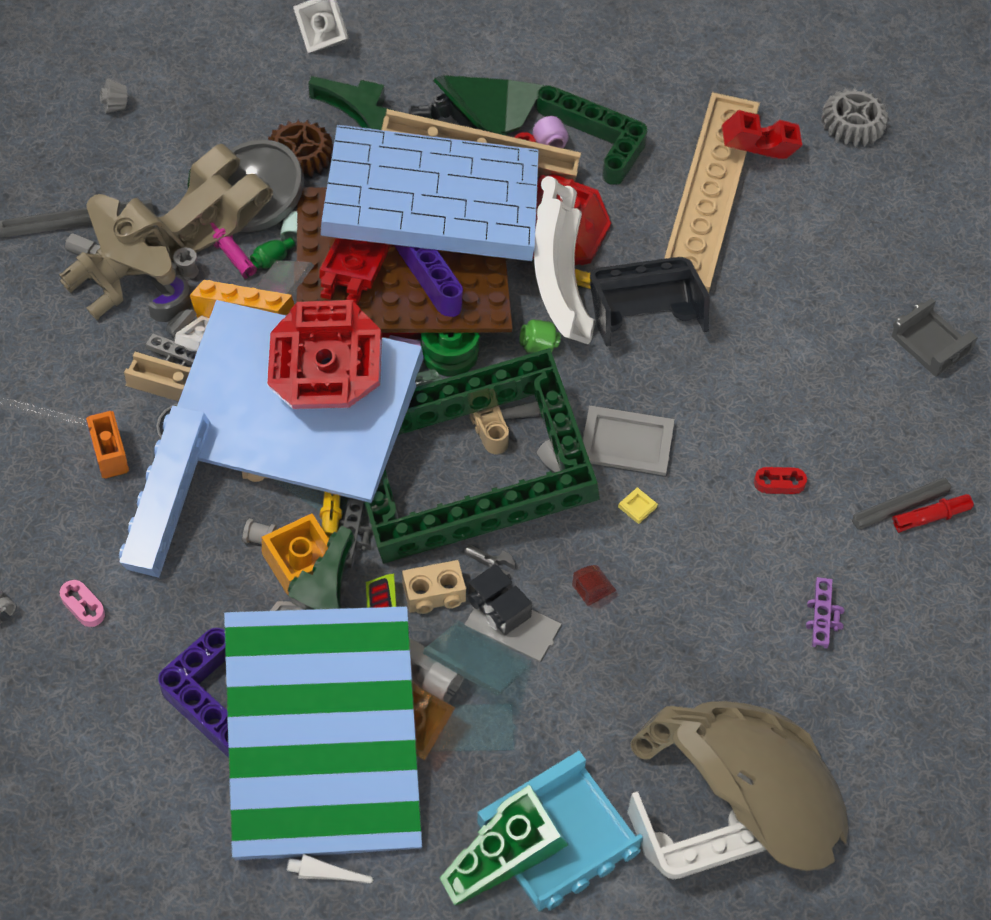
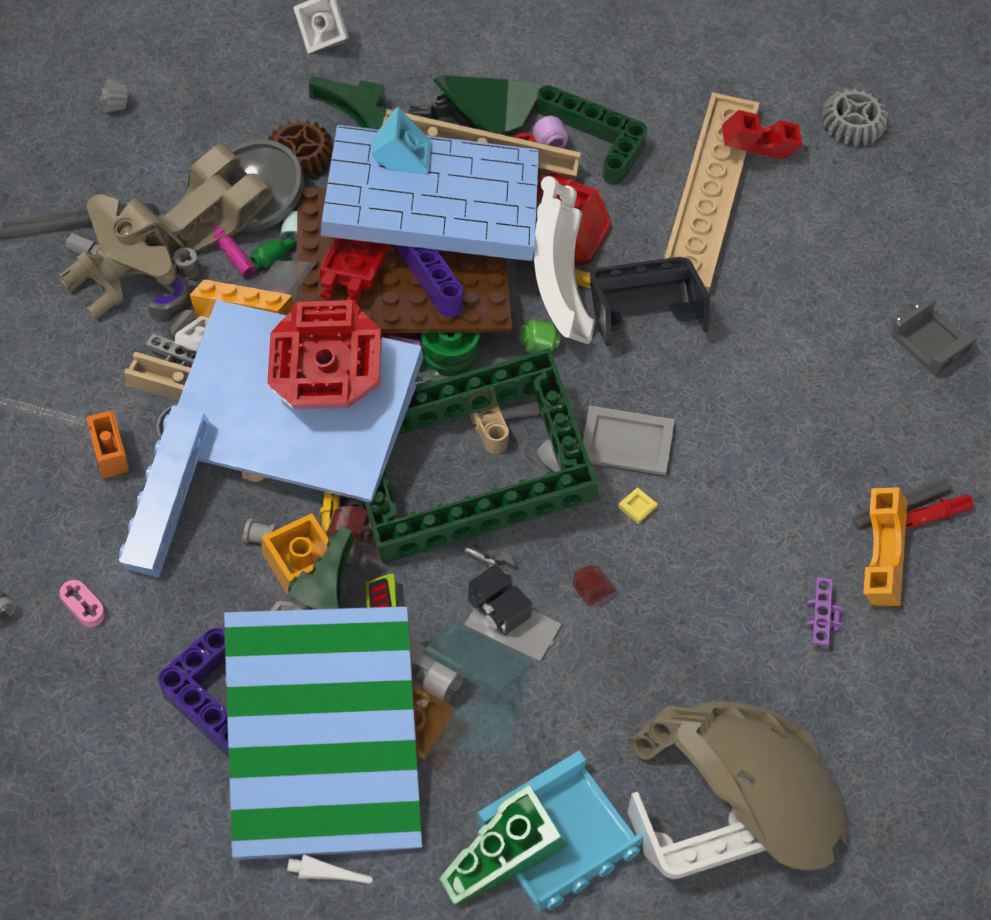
tan brick [402,560,466,614] -> none
red beam [754,467,807,494] -> none
none -> clear red brick [326,506,368,542]
none -> medium azure slope [372,107,431,174]
none -> light orange arch [863,487,908,606]

